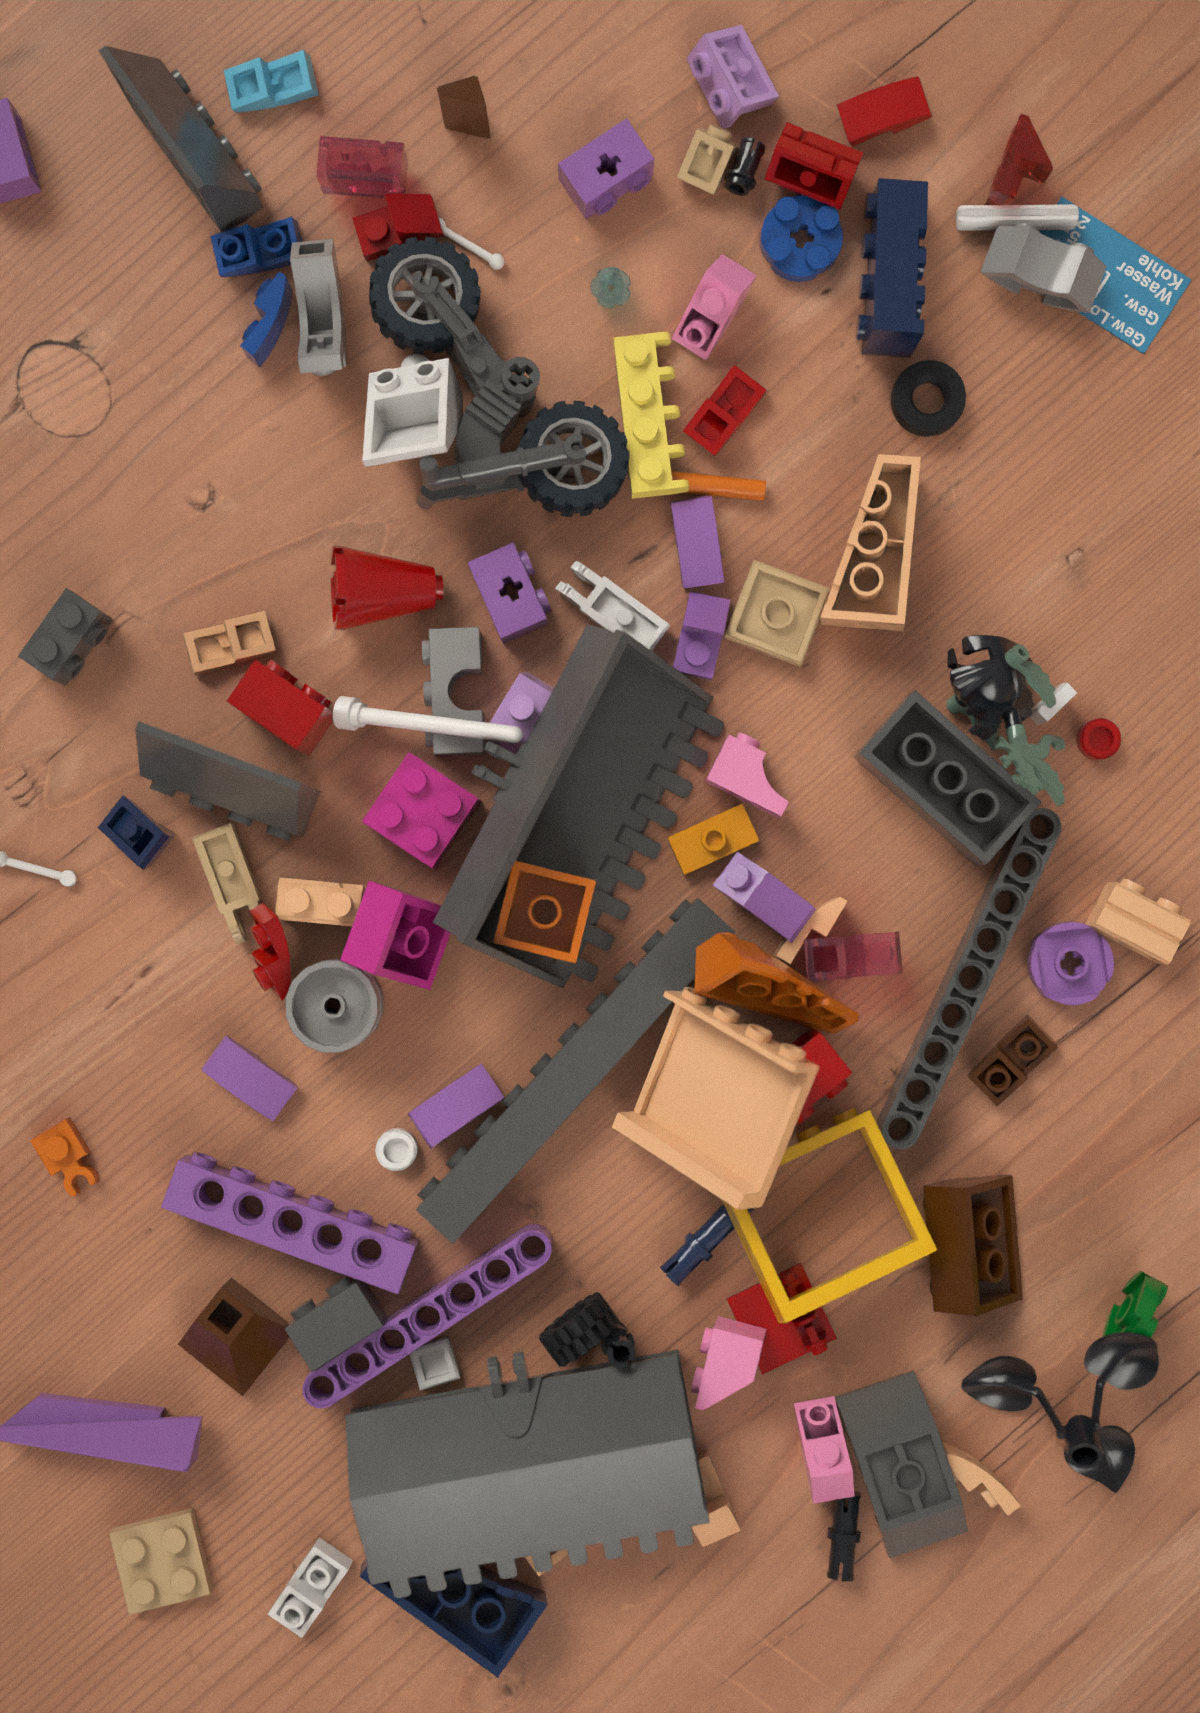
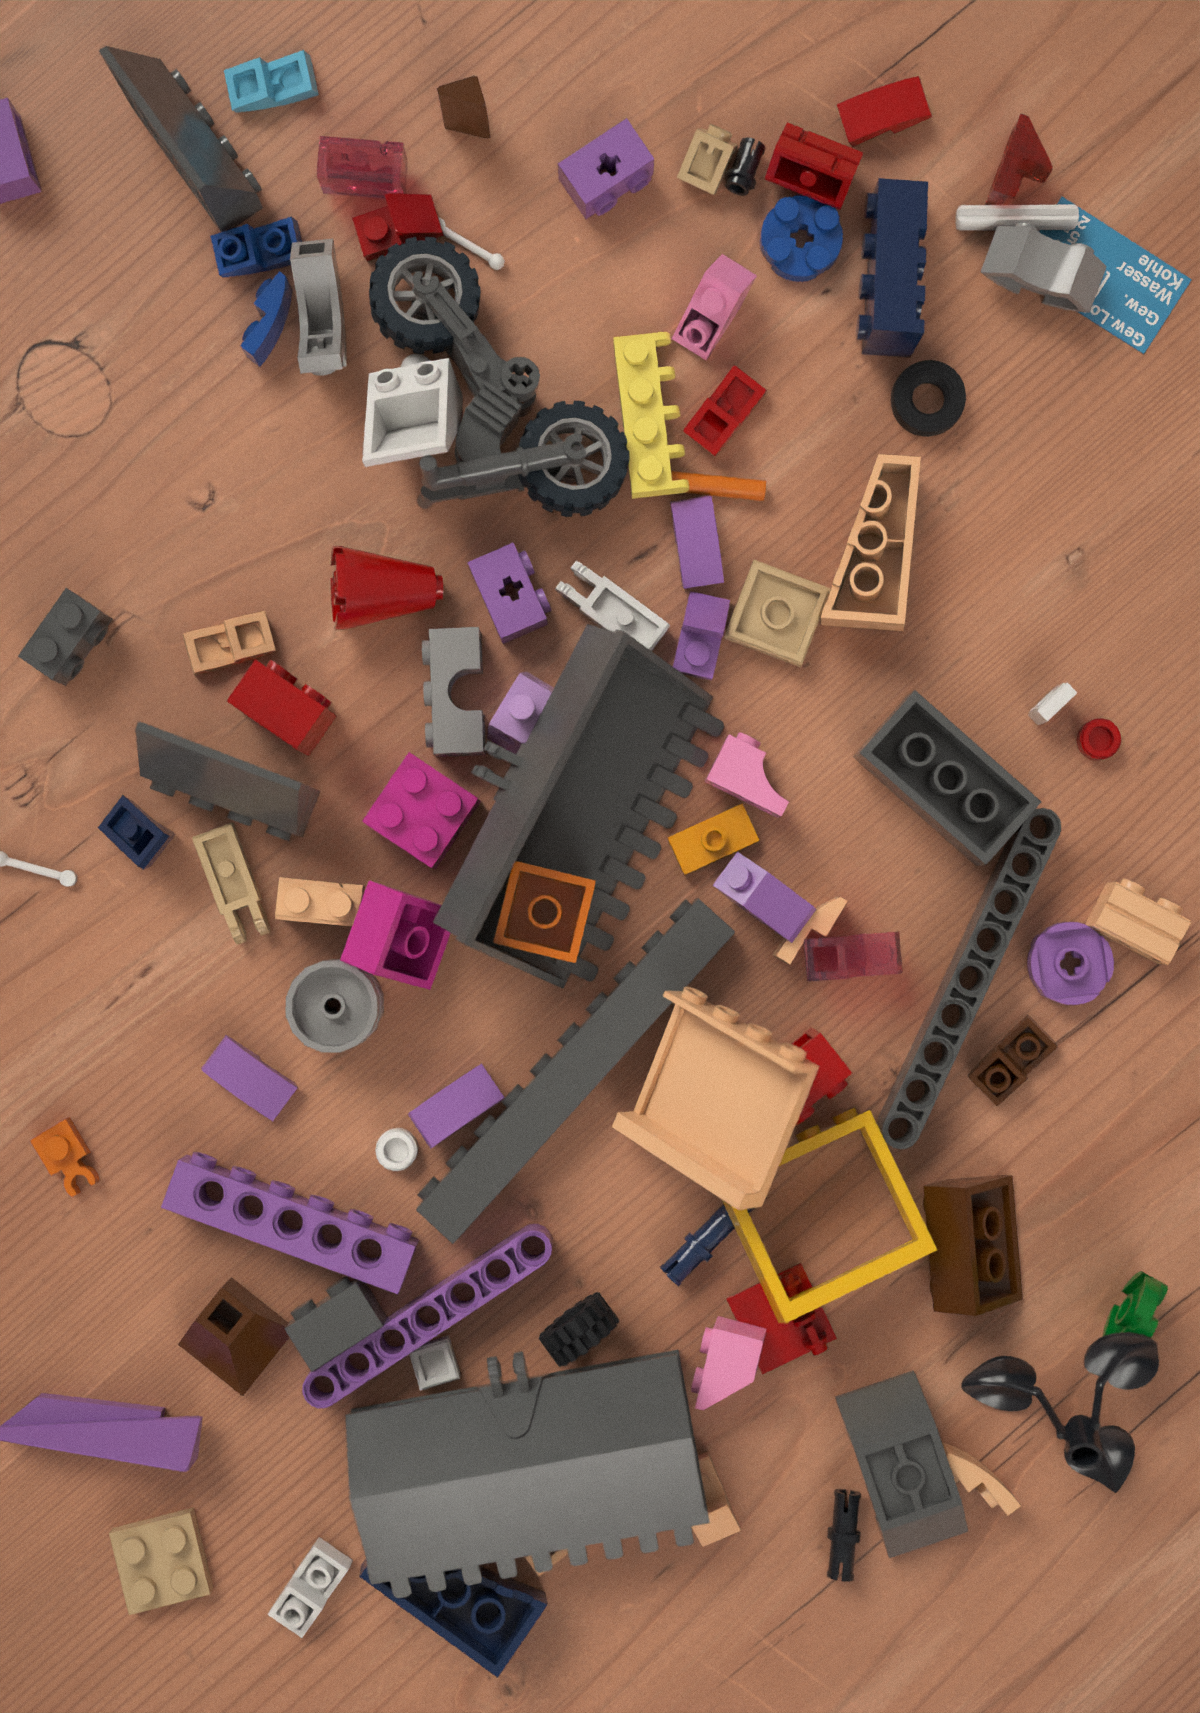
red slope [249,903,291,1000] -> none
white piece [333,696,523,743] -> none
clear light blue plate [591,267,631,308] -> none
black pin [601,1321,635,1368] -> none
lavender bracket [687,25,779,129] -> none
orange wedge [694,932,859,1034] -> none
bright pink slope [794,1396,854,1504] -> none
helmet [946,635,1065,806] -> none

